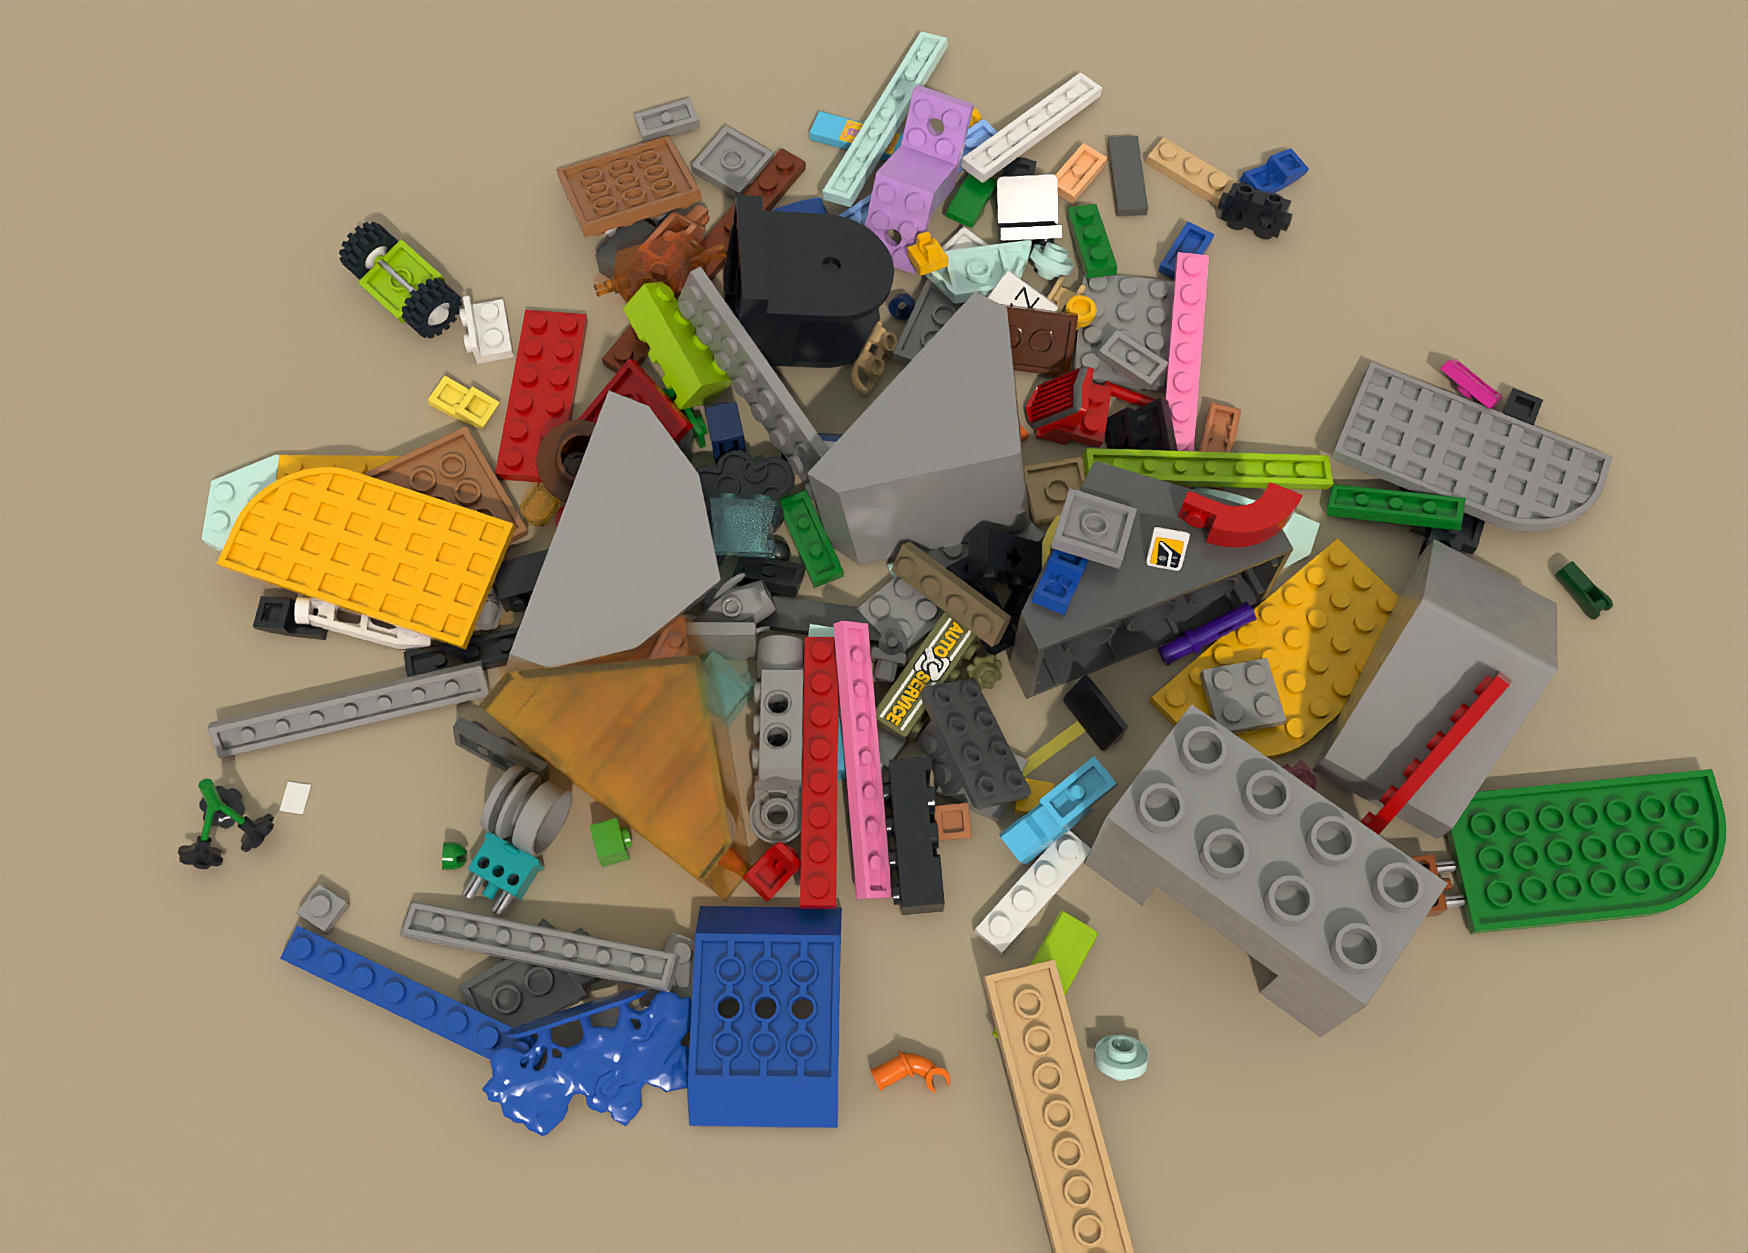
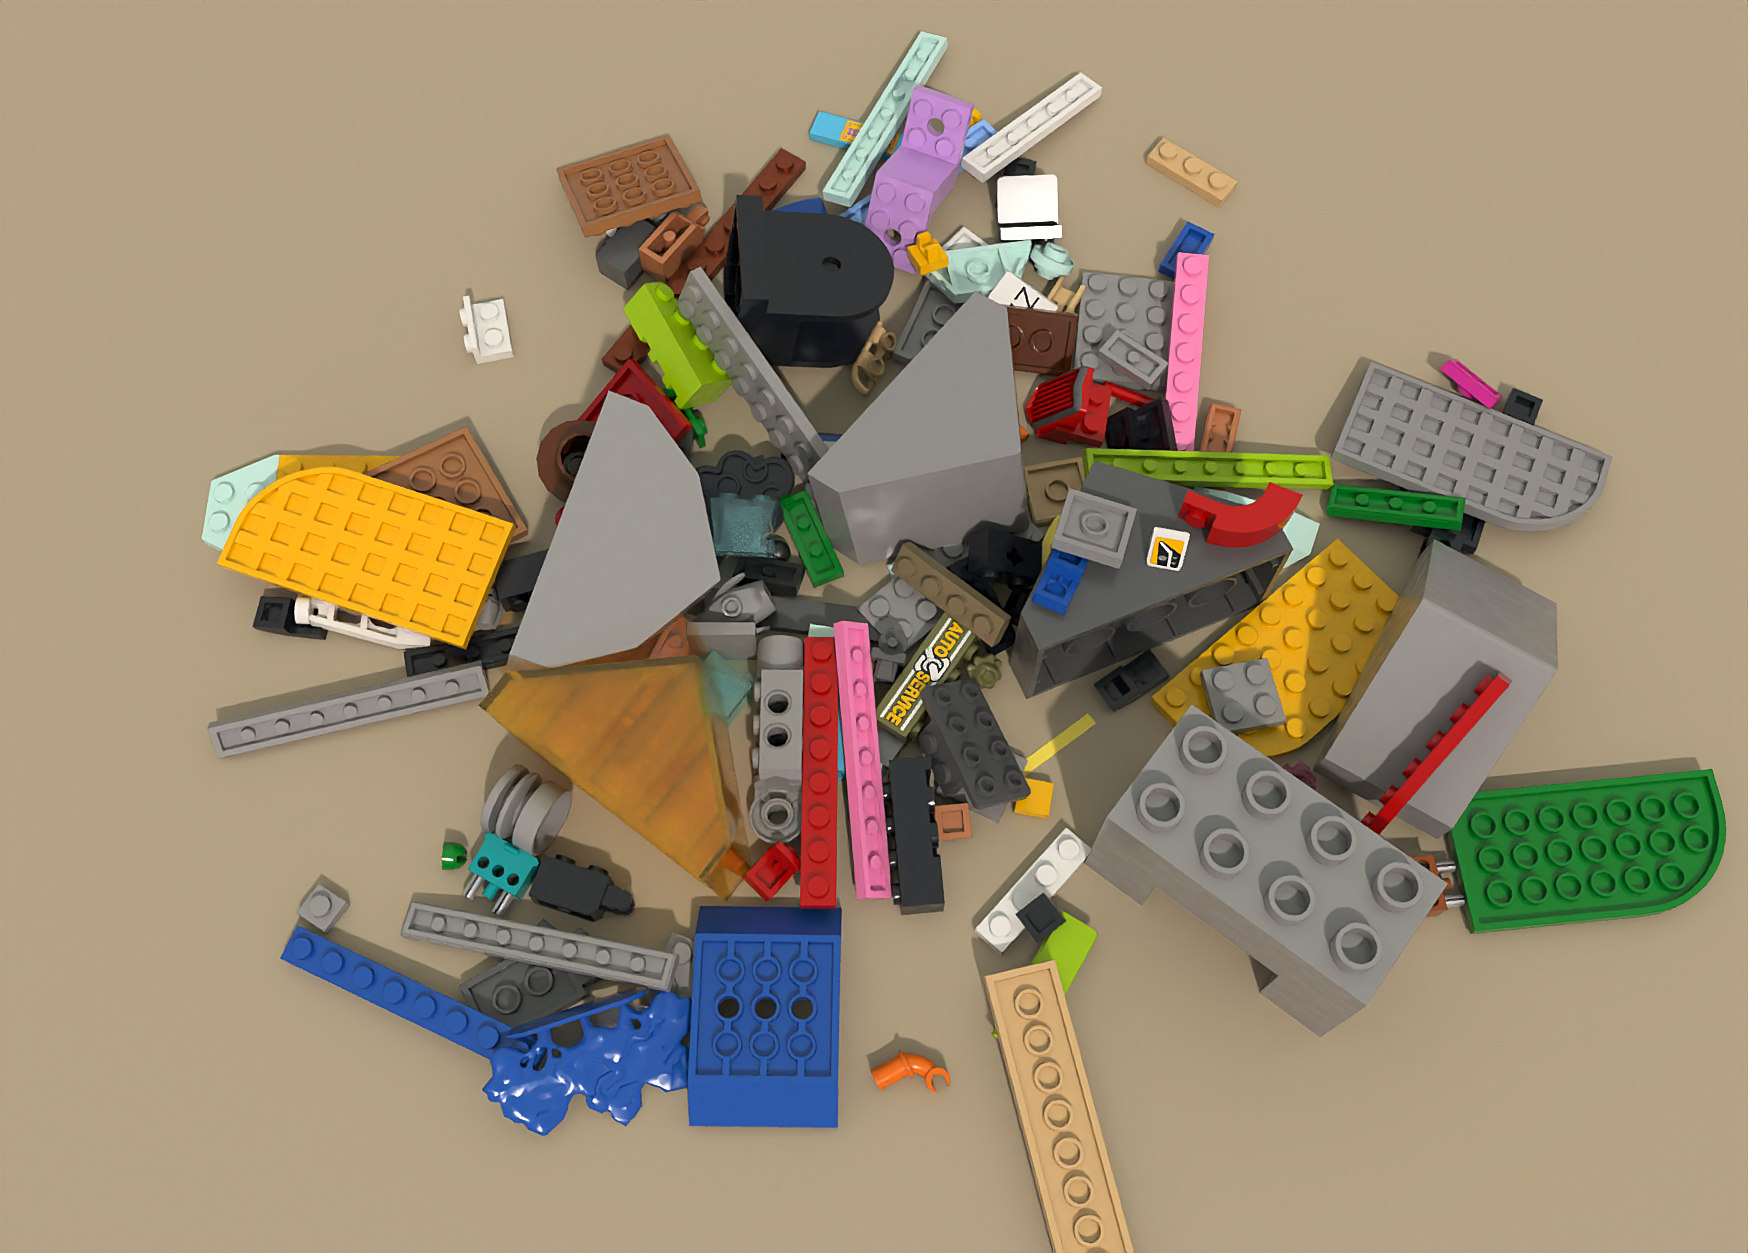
black plant [178,778,274,869] -> none
white sticker [279,781,311,814] -> none
plate [339,222,462,339] -> none
light yellow slope [428,376,500,429] -> none
dark grey plate [453,717,549,785] -> none
red plate [495,310,588,483] -> none
clear yellow arm [519,483,562,527] -> none
bright green plate [589,818,633,867] -> none
clear orange plate [594,229,727,303] -> none
light grey plate [634,98,700,143] -> none
light grey plate [691,125,774,198] -> none
dark blue brick [705,402,746,466] -> none
dark blue hinge [889,293,915,320] -> none
green slope [945,174,997,228] -> none
medium azure plate [999,756,1118,865] -> none
light nougat plate [1055,143,1107,204] -> none
black slope [1063,675,1128,751] -> none
yellow tile [1064,295,1097,330] -> none
green plate [1066,204,1117,279] -> none
light aqua plate [1094,1035,1149,1081] -> none
dark grey tile [1107,136,1148,216] -> none
dark purple pin [1157,601,1257,666] -> none
black brick [1217,182,1293,239] -> none
blue slope [1239,148,1309,193] -> none
dark green bar [1555,561,1613,620] -> none
none -> black hinge [528,854,636,922]
none -> black plate [1015,892,1067,943]
none -> black slope [1094,648,1170,712]

